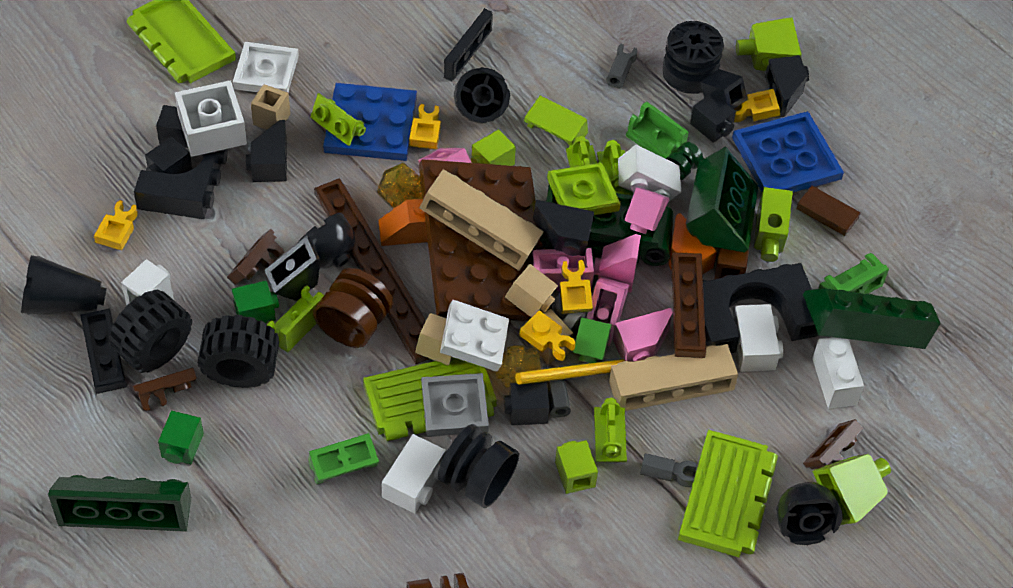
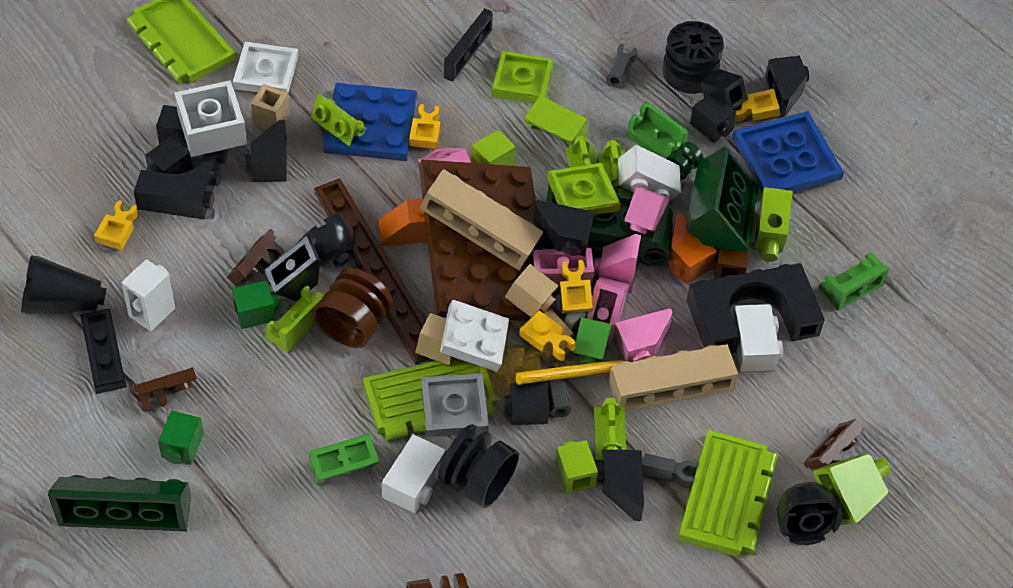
black tyre [109,290,192,373] -> none
black tyre [197,315,279,388] -> none
clear yellow brick [377,162,423,208] -> none
black cylinder [453,67,510,123] -> none
reddish brown tile [671,252,706,358] -> none
lime torso [736,17,802,71] -> none
reddish brown tile [796,186,861,236] -> none
dark green slope [803,288,941,349] -> none
white brick [812,337,864,409] -> none
none -> lime tile [491,51,554,104]
none -> black slope [596,450,644,521]

